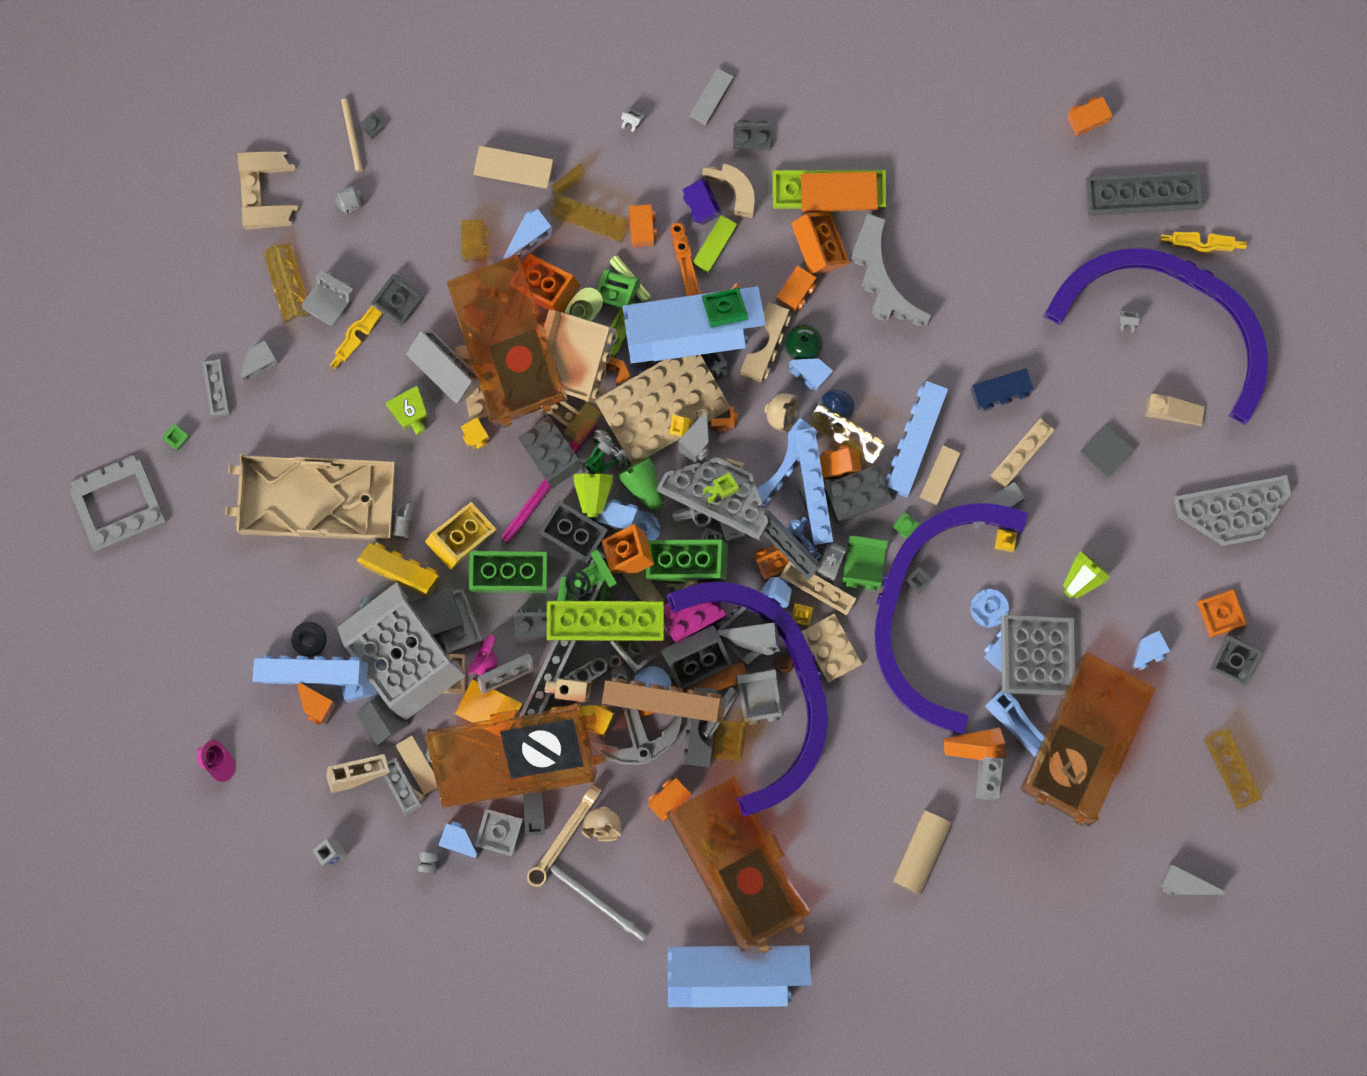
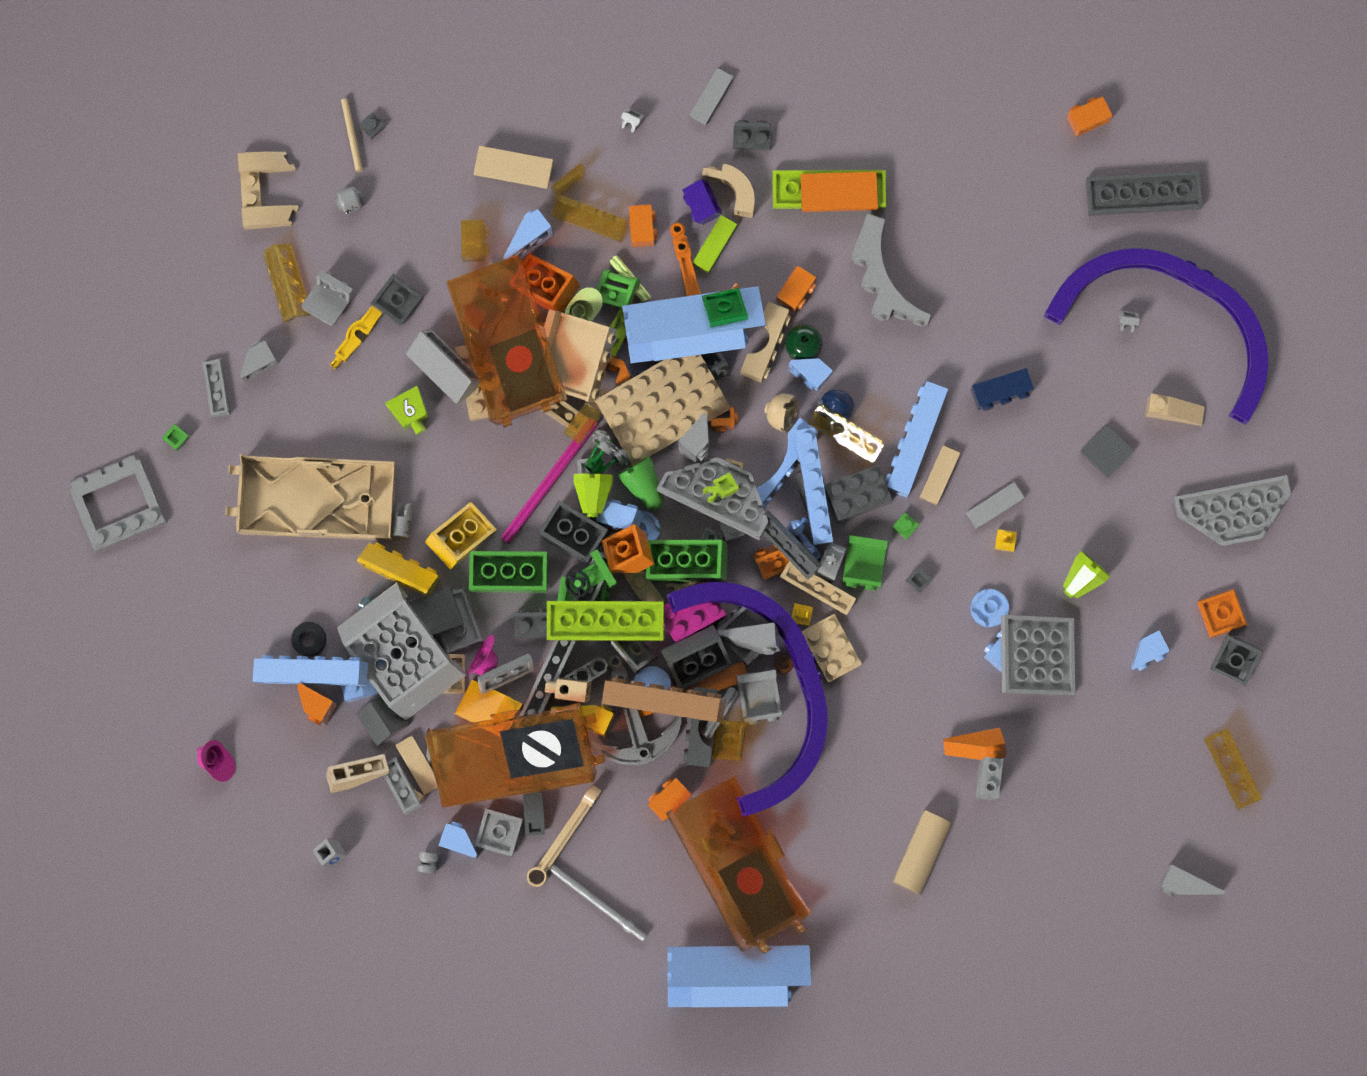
yellow brick [461,417,490,449] -> none
dark grey brick [518,416,584,488] -> none
tan cylinder [582,806,622,841] -> none
yellow tile [669,415,693,437] -> none
light grey beam [672,507,711,529] -> none
light blue slope [760,577,792,607] -> none
orange slope [791,212,850,275] -> none
orange brick [819,445,862,480] -> none
dark purple arch [874,503,1028,735] -> none
light blue arch [985,690,1085,784] -> none
tan plate [990,418,1055,488] -> none
clear orange piece [1020,652,1156,827] -> none
yellow piece [1160,232,1247,253] -> none

